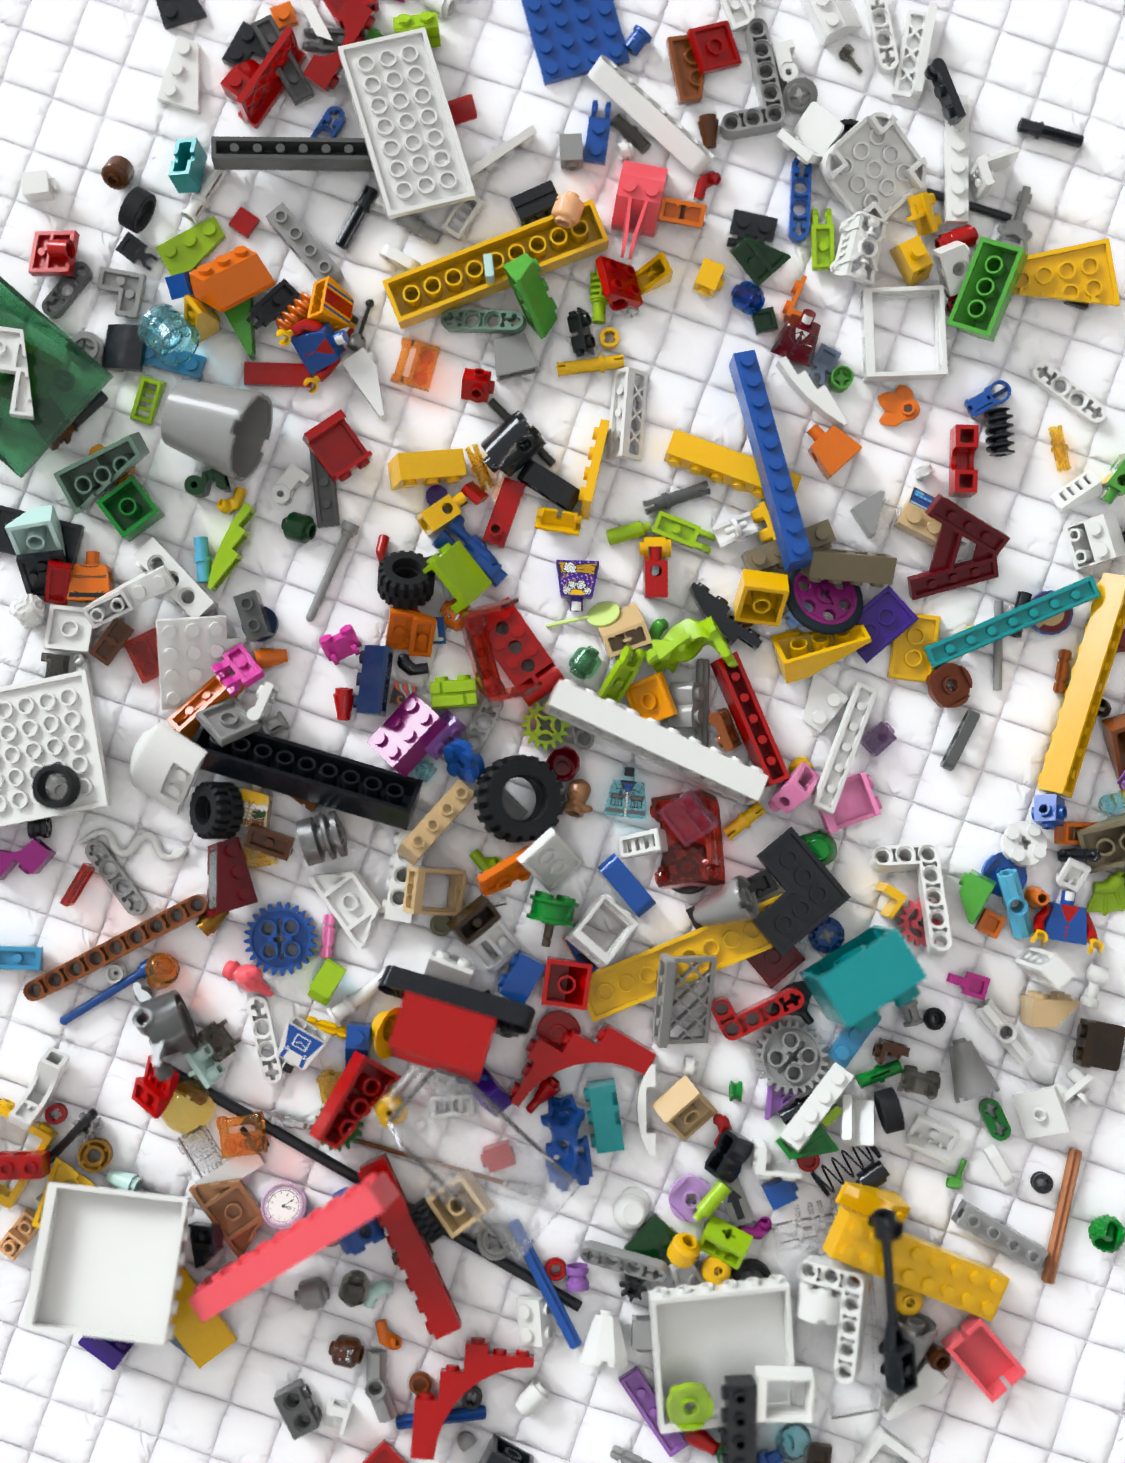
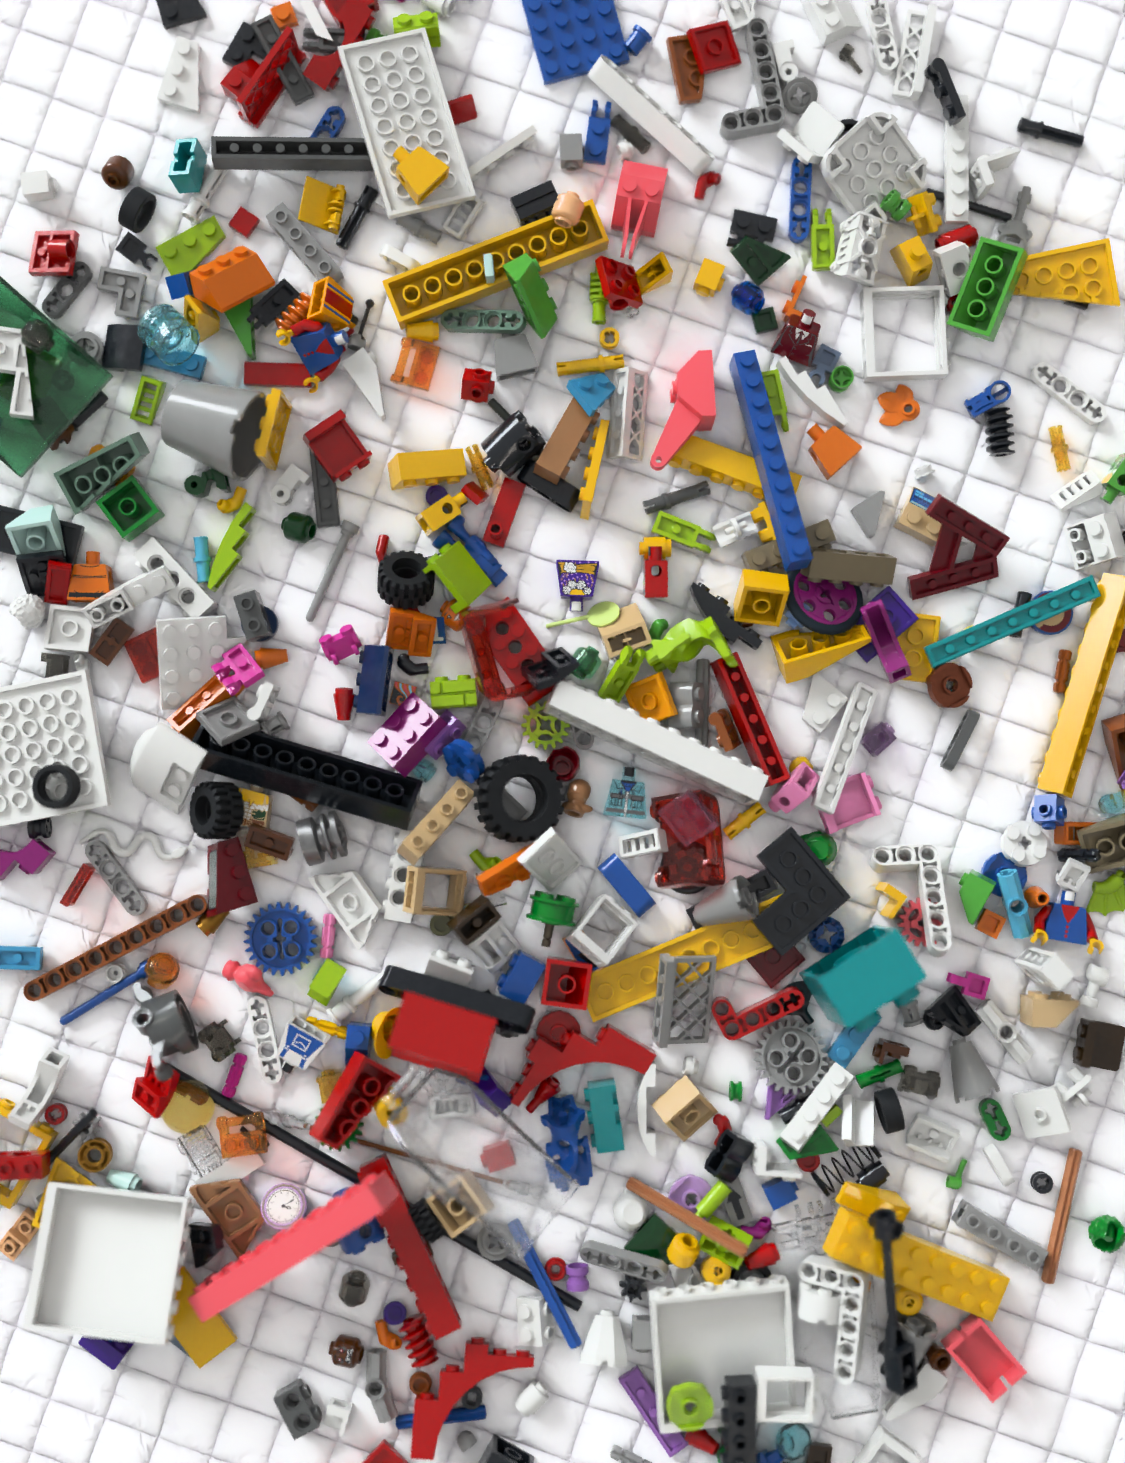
light aqua hips [184,1043,226,1089] -> none
light grey head [294,1277,330,1311] -> none
light aqua arm [364,1280,393,1309] -> none
yellow hinge [534,507,582,536] -> none
black hinge [567,307,596,357] -> none
lime cylinder [605,521,652,546] -> none
orange brick [658,196,708,229] -> none
reddish brown cone [697,113,719,149] -> none
red arch [948,424,979,498] -> none
light grey bar [993,600,1004,691] -> none
black hinge [1097,699,1112,718] -> none
none -> clear smoke head [19,319,56,354]
none -> dark pink axle [222,1053,248,1098]
none -> yellow plate [254,388,292,470]
none -> yellow hinge [298,176,347,235]
none -> dark purple tile [383,1301,407,1326]
none -> yellow torso [393,146,449,205]
none -> red piece [399,1313,439,1368]
none -> yellow cone [406,320,439,343]
none -> black slope [521,647,580,691]
none -> medium nougat brick [533,397,601,485]
none -> dark azure wing [566,373,616,417]
none -> nougat axle [626,1177,749,1258]
none -> coral slope [650,350,716,471]
none -> red cone [744,1242,780,1270]
none -> lime hinge [761,369,789,432]
none -> magenta arch [860,599,912,684]
none -> bright green wheel [880,189,912,222]
none -> black wing [924,985,982,1037]

